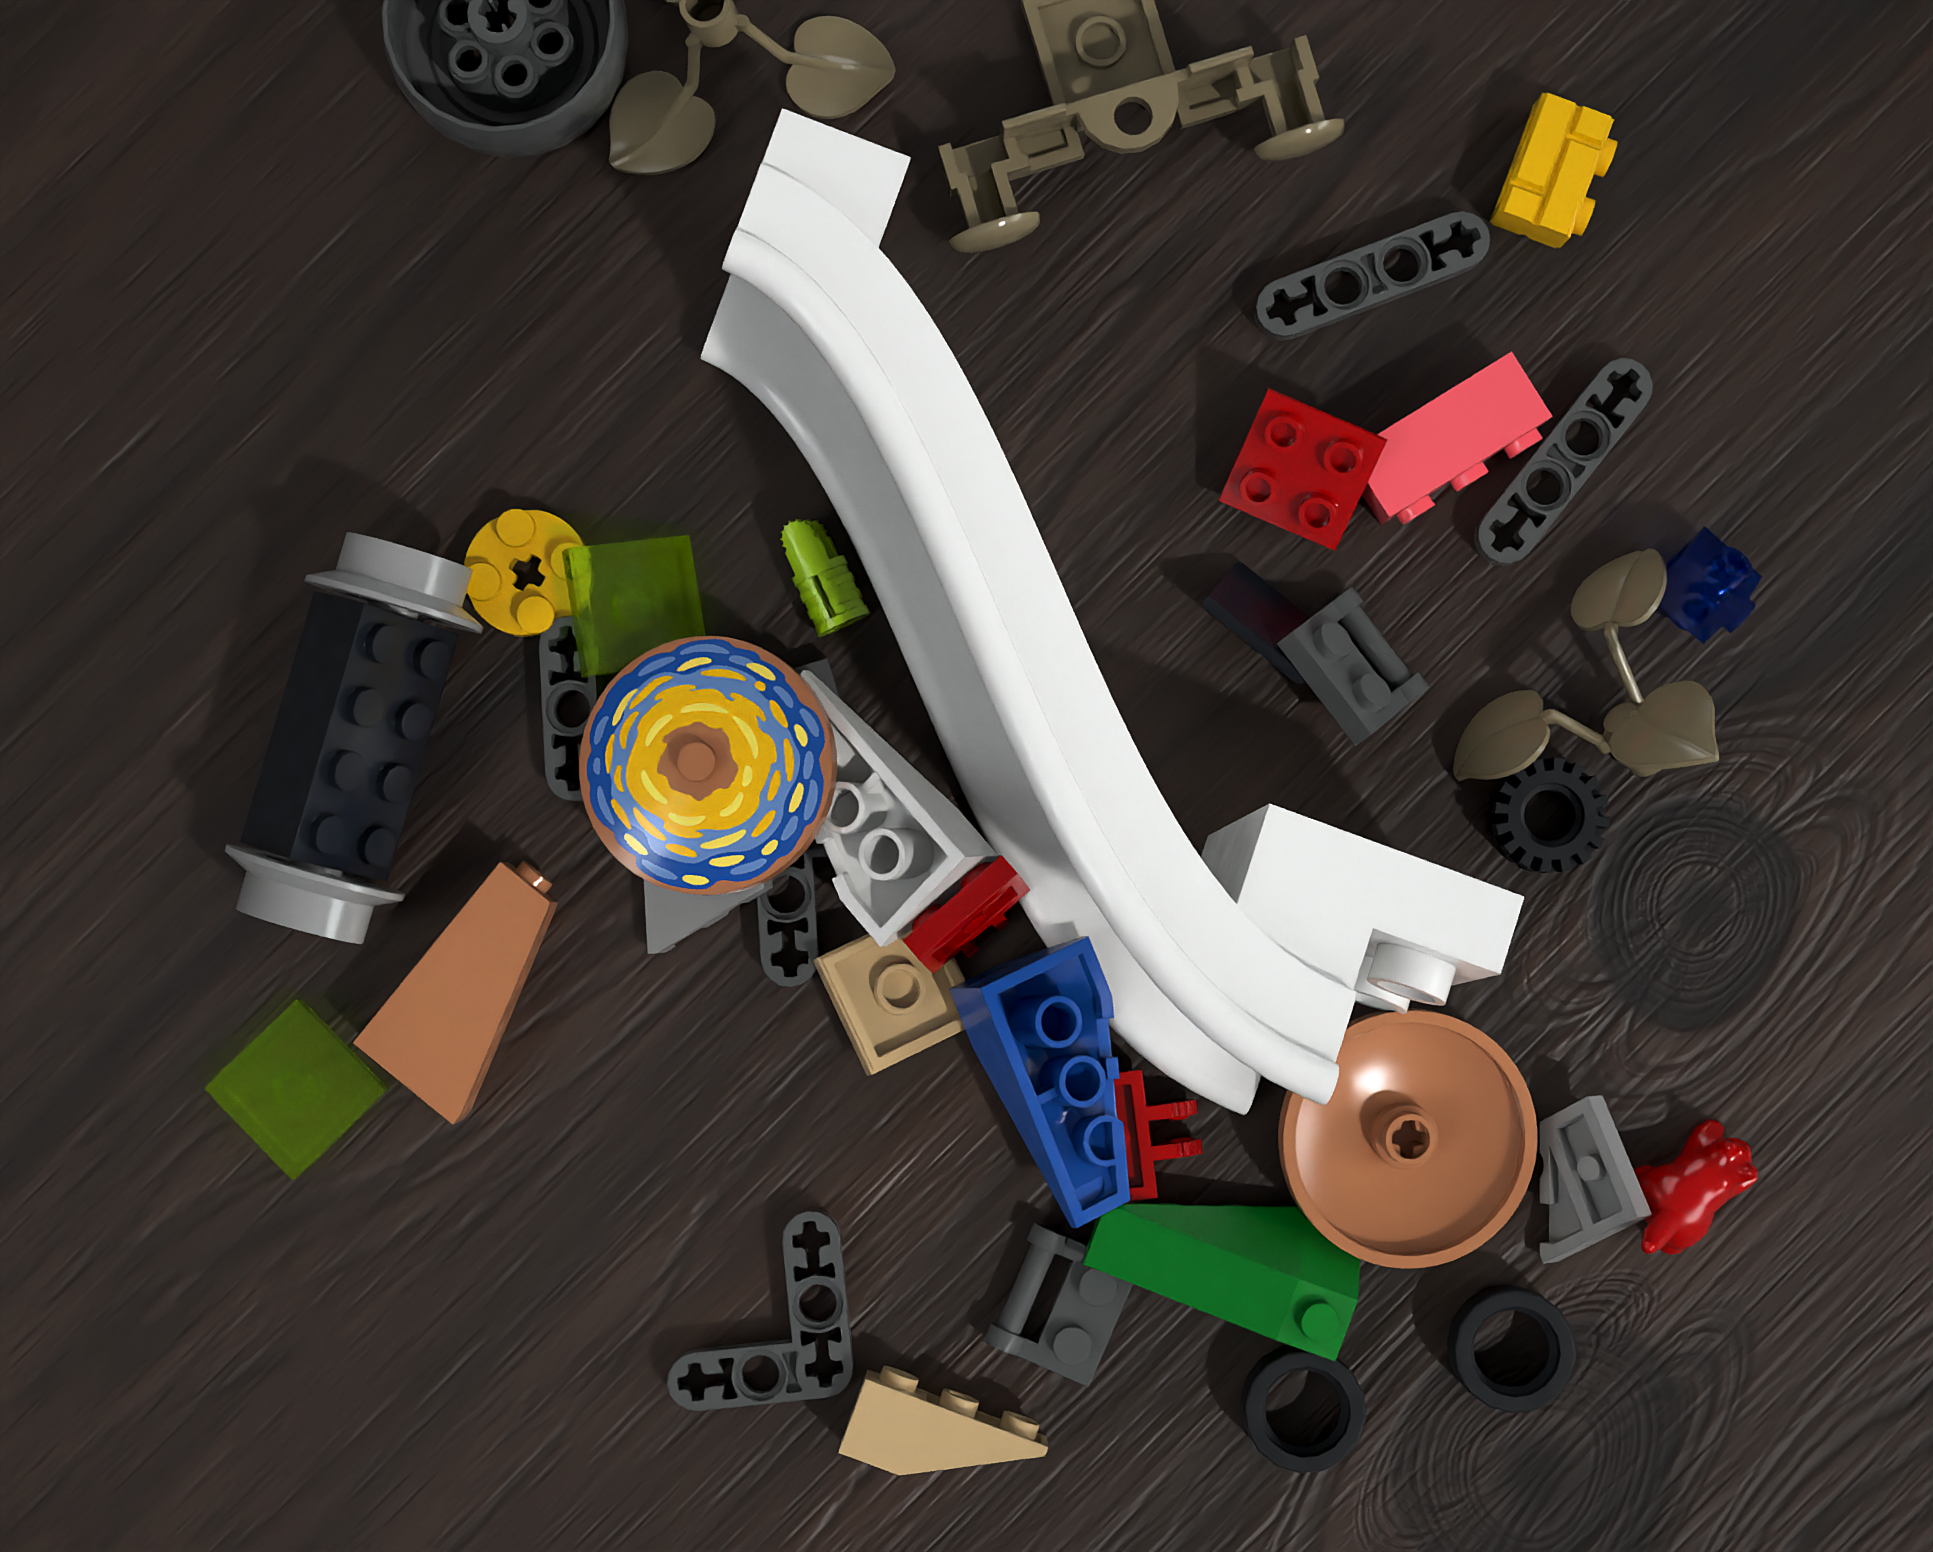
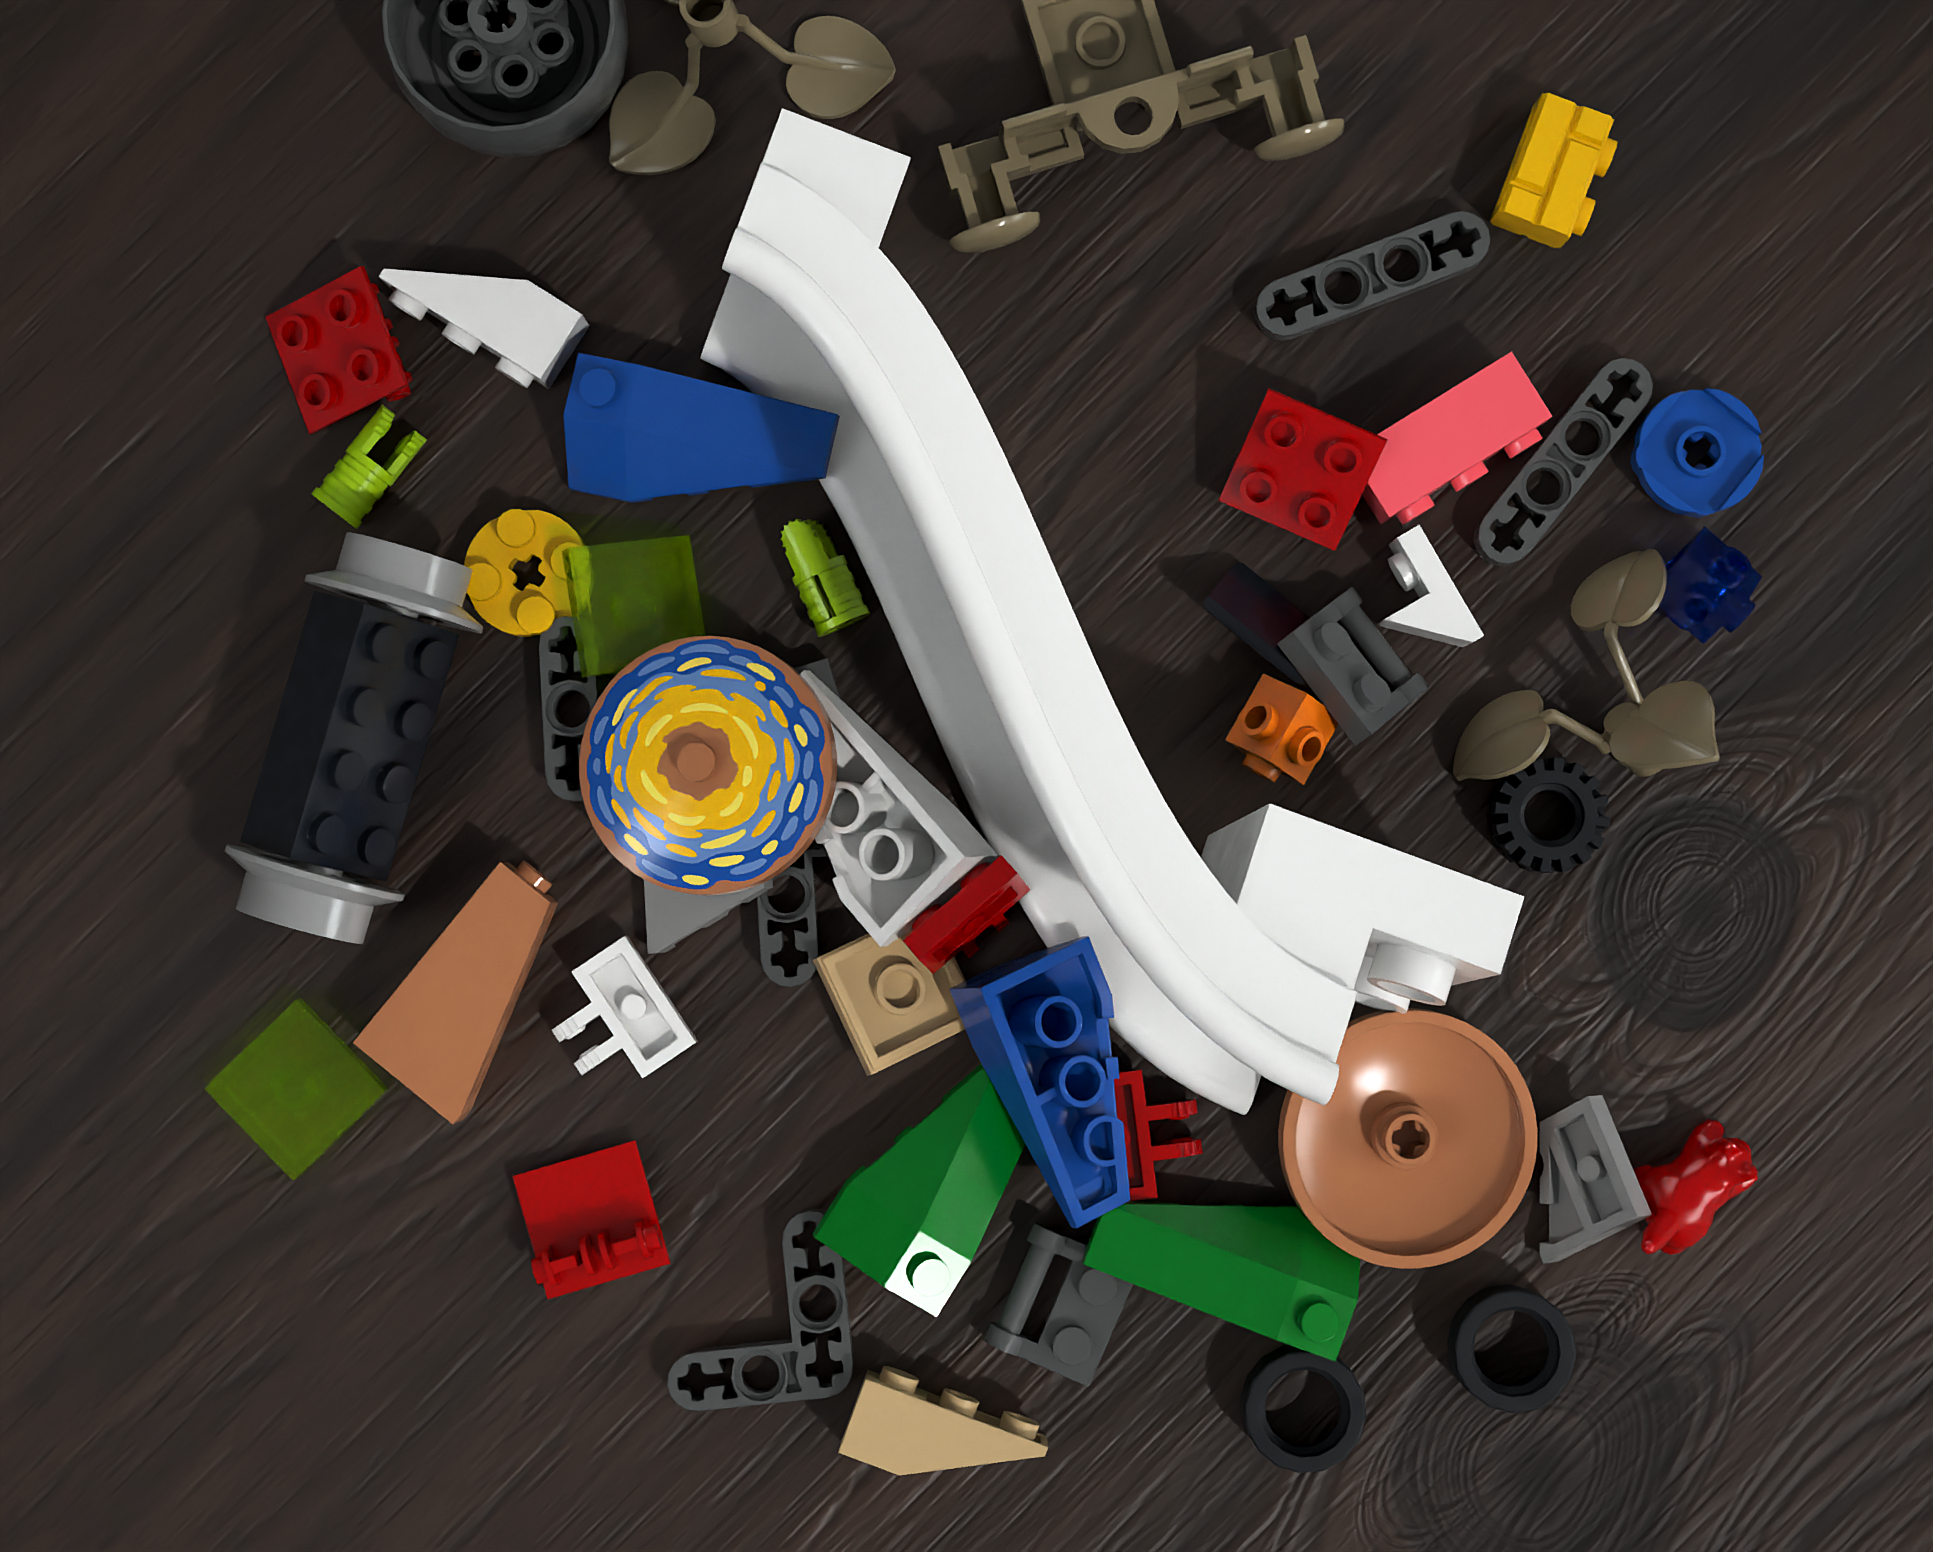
none -> red hinge [265,266,413,434]
none -> lime hinge [311,404,427,529]
none -> white slope [379,268,589,389]
none -> red hinge [512,1140,671,1299]
none -> white hinge [552,936,698,1078]
none -> blue wedge [563,353,840,503]
none -> green wedge [812,1064,1025,1317]
none -> orange brick [1225,674,1338,785]
none -> white slope [1378,525,1484,647]
none -> blue plate [1630,388,1764,518]

